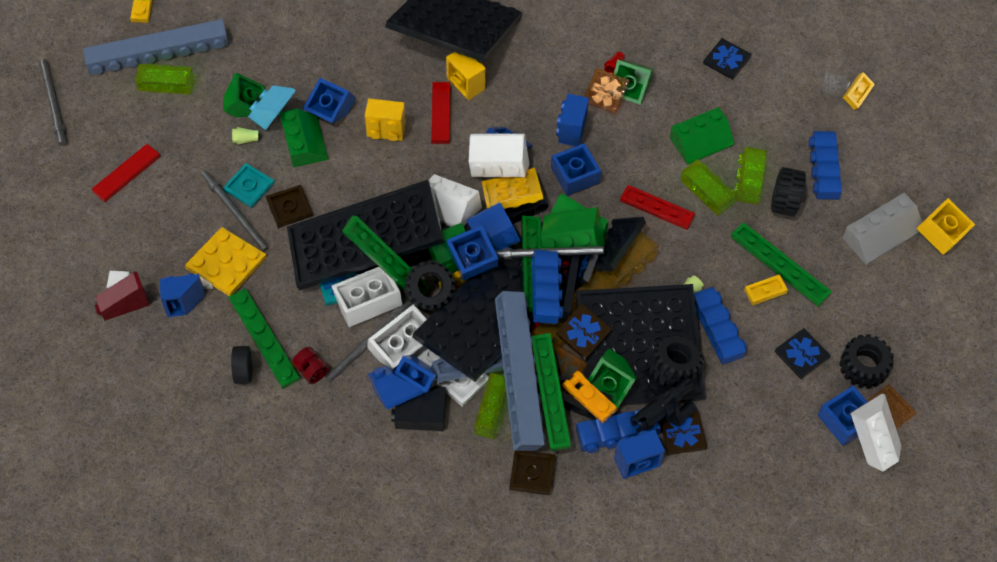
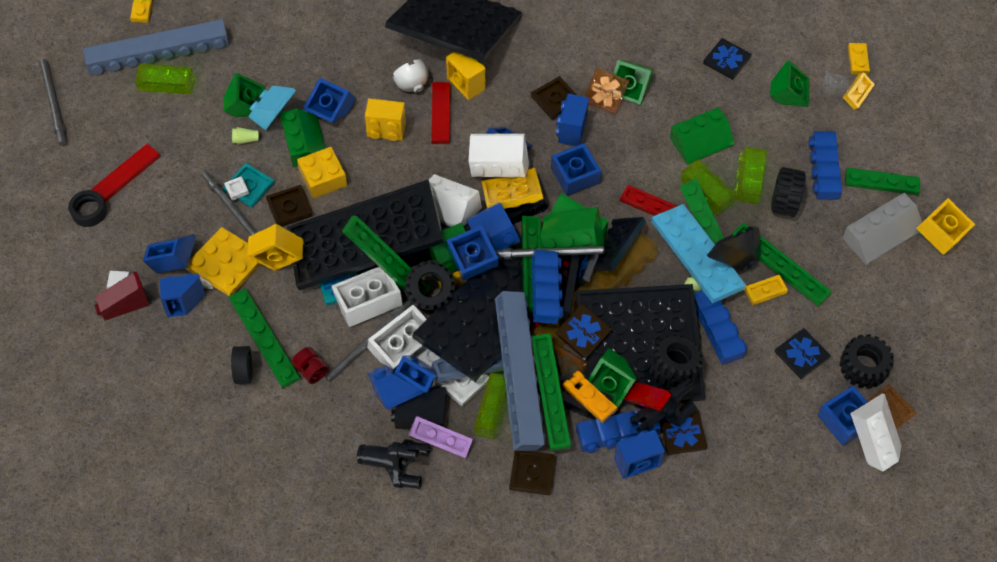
red cone [604,52,625,76] -> none
none -> black tyre [68,190,107,227]
none -> blue slope [143,234,196,273]
none -> white tile [224,176,249,200]
none -> yellow brick [247,224,303,271]
none -> yellow brick [297,147,347,199]
none -> black wheel [357,439,431,489]
none -> white cylinder [392,59,428,93]
none -> lavender plate [408,416,473,458]
none -> dark brown plate [531,76,577,120]
none -> red tile [623,382,671,411]
none -> medium azure plate [651,204,746,304]
none -> green plate [679,178,725,245]
none -> black wedge [707,226,761,270]
none -> green slope [770,60,810,107]
none -> green plate [845,167,920,196]
none -> yellow plate [848,43,870,75]

